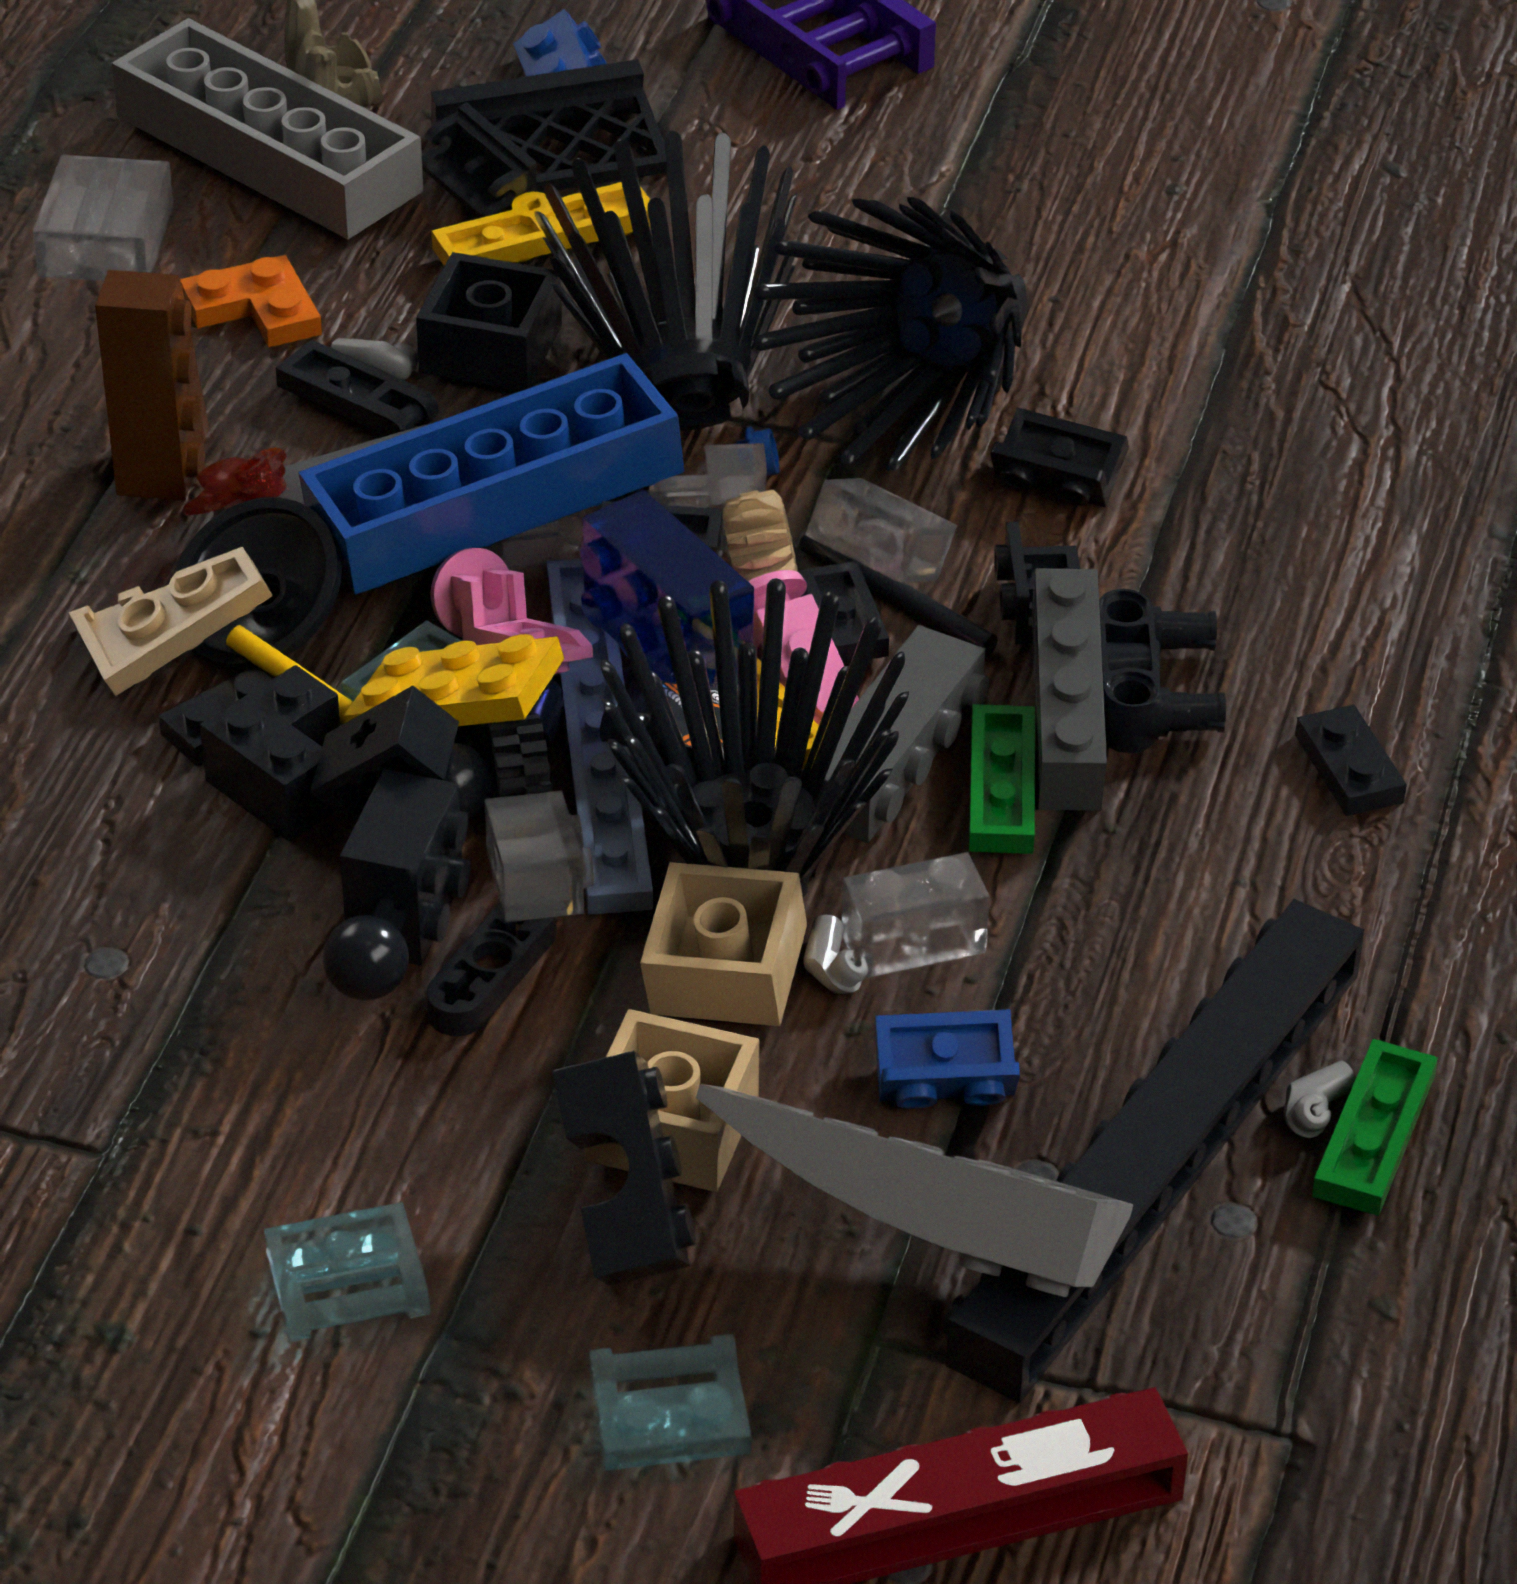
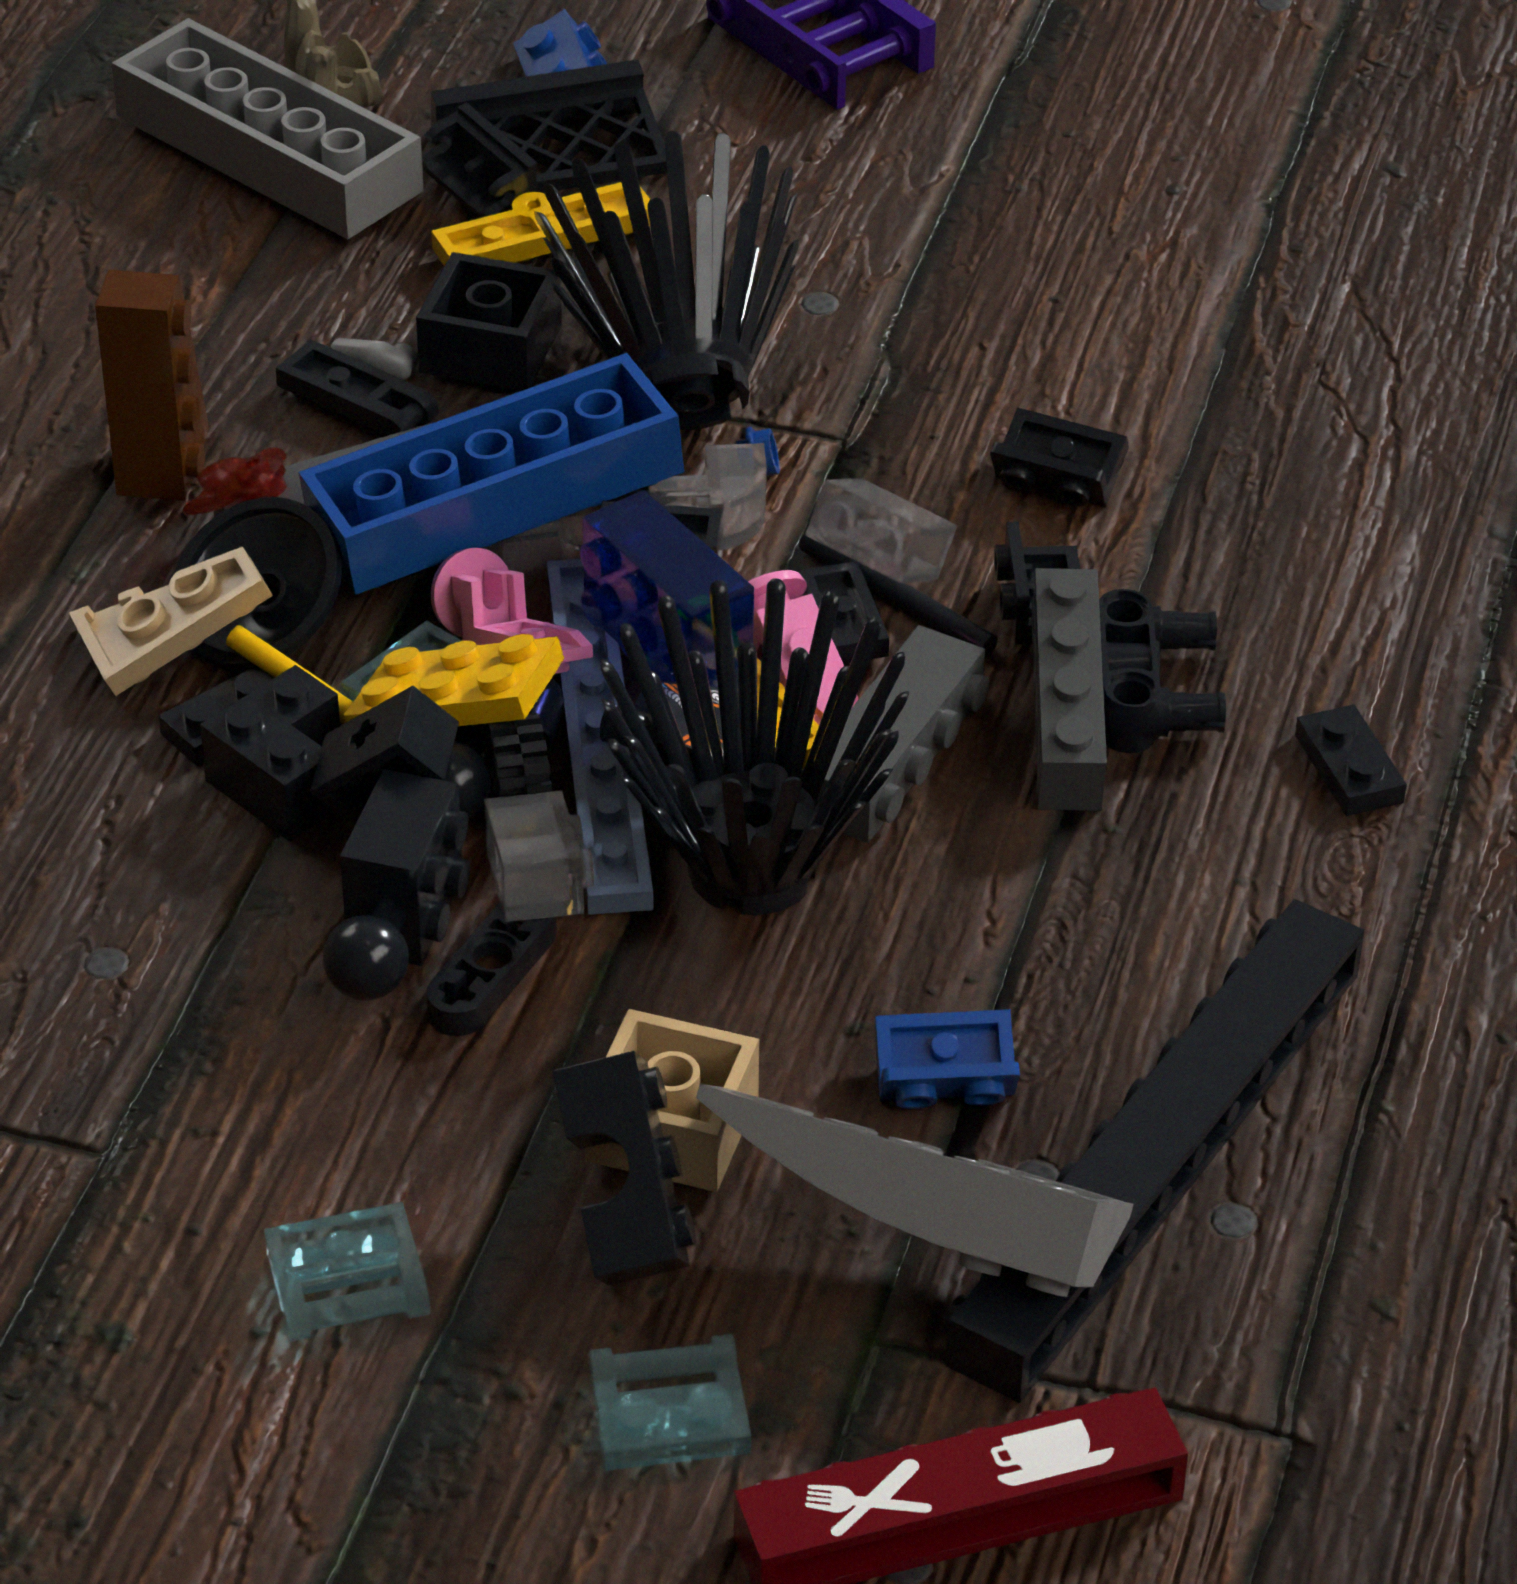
clear brick [33,155,174,281] -> none
orange plate [180,255,322,348] -> none
tan brick [640,862,807,1026] -> none
tan gear [722,490,798,586] -> none
black plant [754,197,1028,471] -> none
light grey arm [803,915,868,994] -> none
clear brick [842,852,990,978] -> none
green plate [969,704,1035,854] -> none
light grey arm [1283,1060,1356,1138] -> none
green plate [1312,1039,1438,1216] -> none

